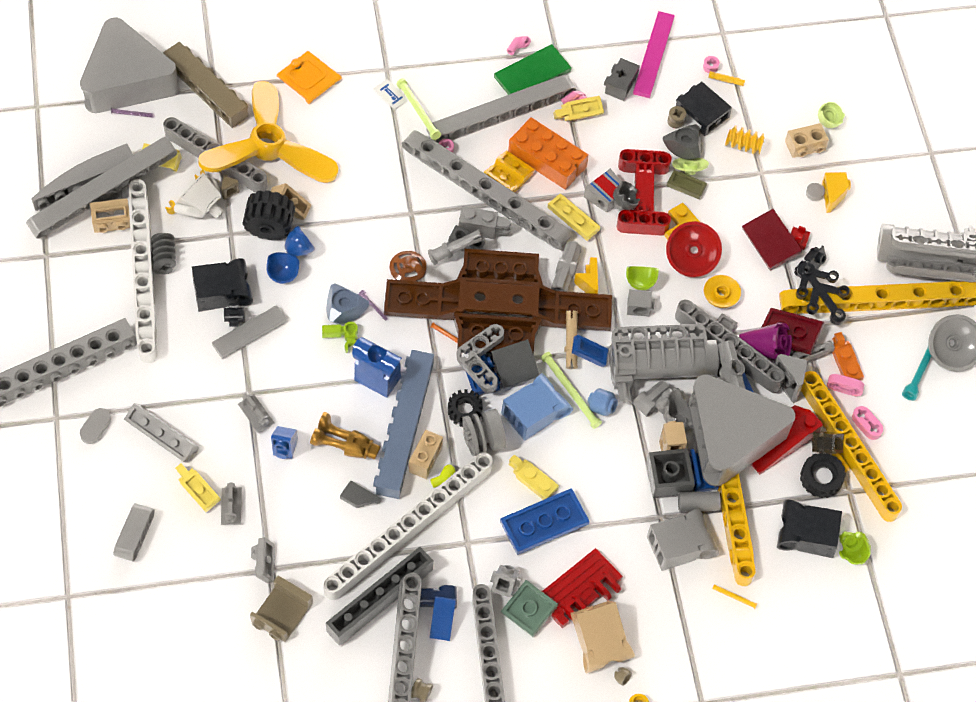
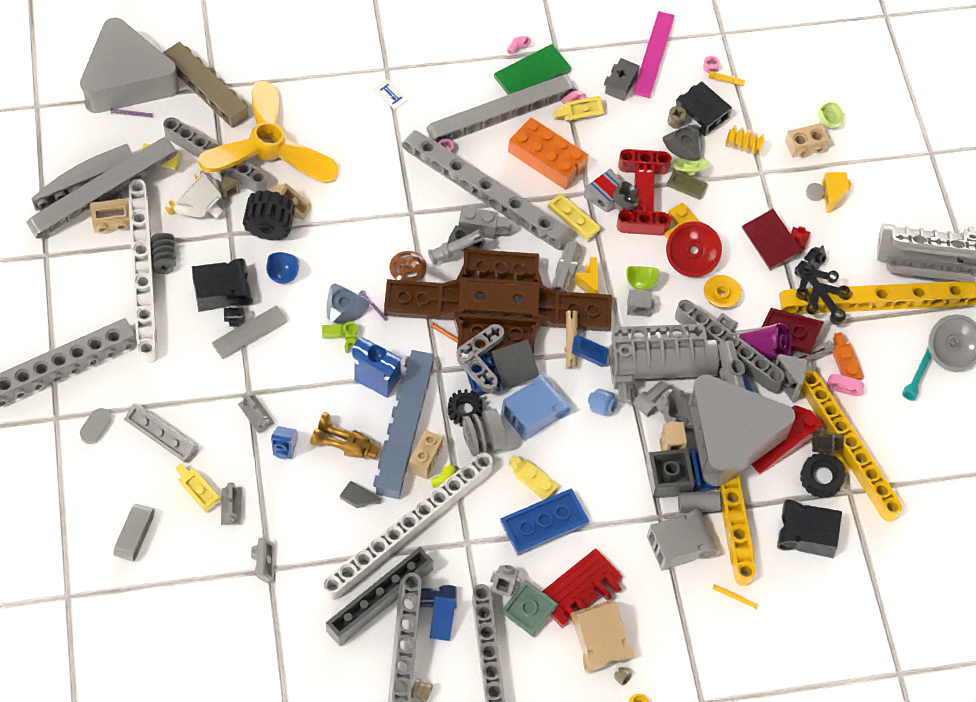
dark tan panel [250,575,313,643] -> none
light orange container [276,51,342,104] -> none
blue hat [284,226,315,257] -> none
yellowish green bar [396,78,441,140] -> none
yellow slope [484,150,535,193] -> none
yellowish green bar [541,352,602,429] -> none
lime hair [839,531,871,565] -> none
bright pink beam [852,406,883,440] -> none

